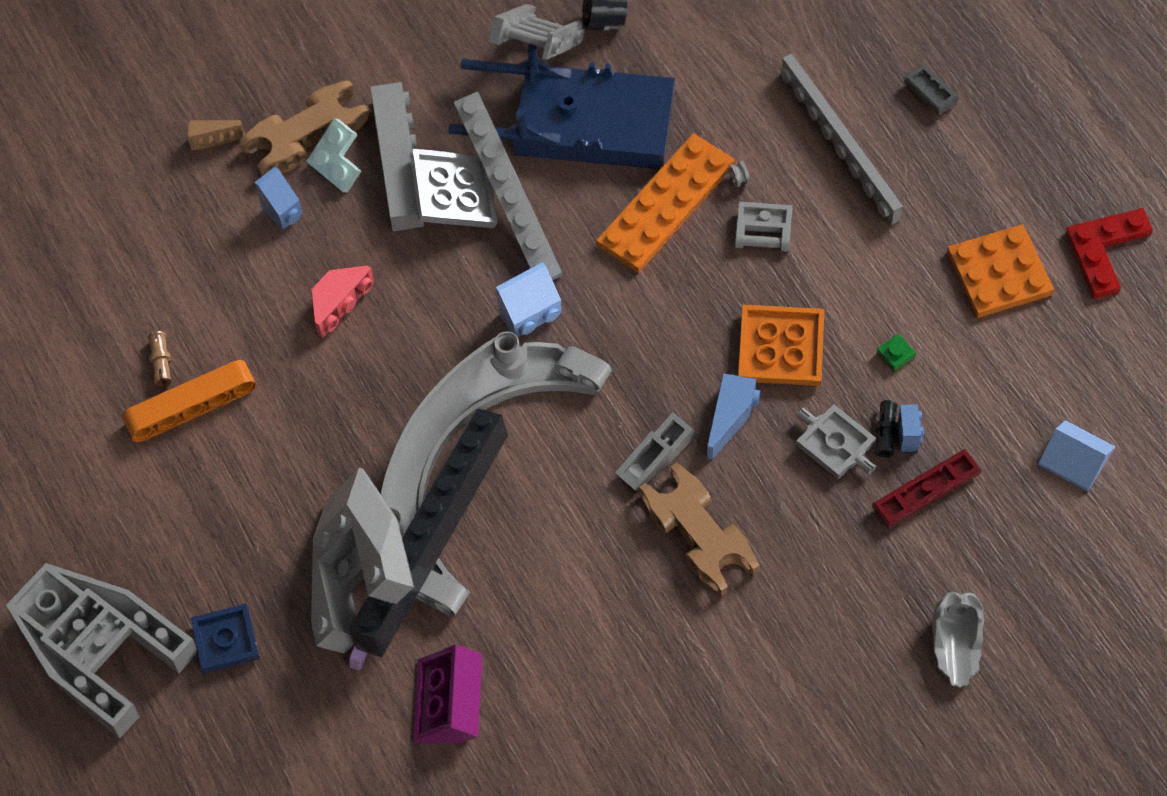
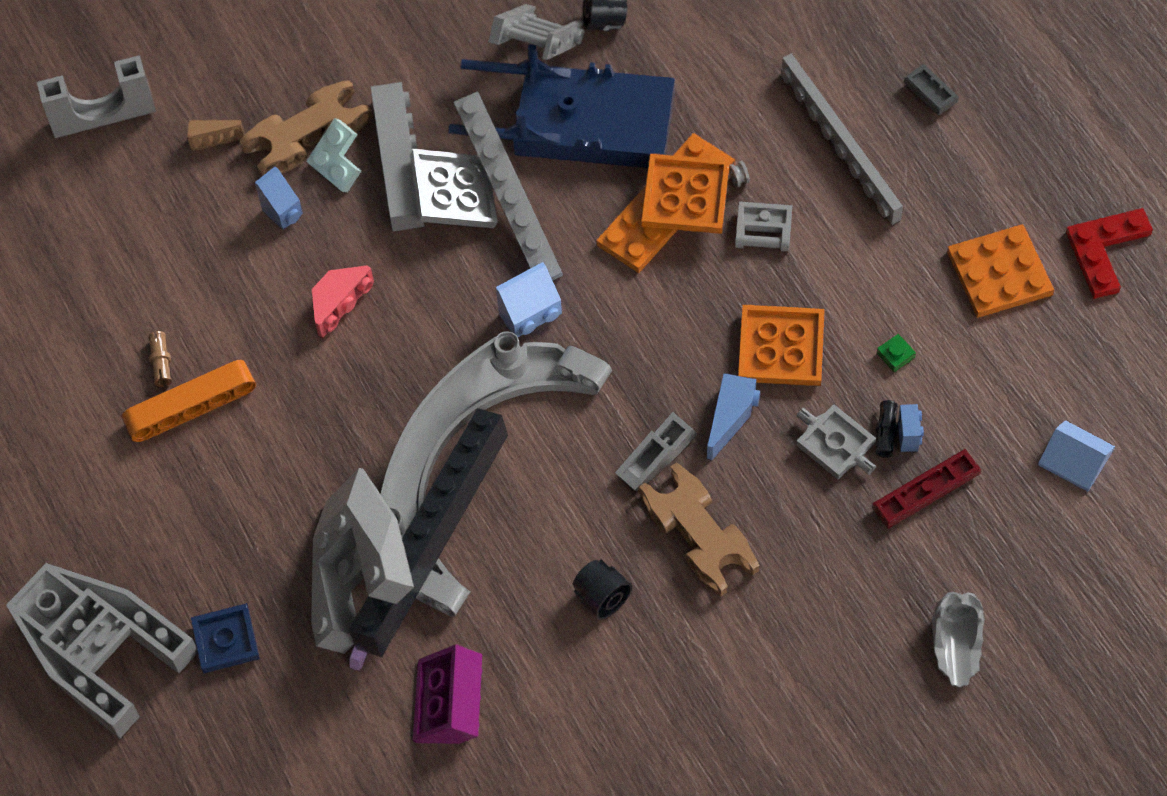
none -> light grey arch [37,55,156,138]
none -> black piece [573,559,633,620]
none -> orange plate [641,154,730,234]

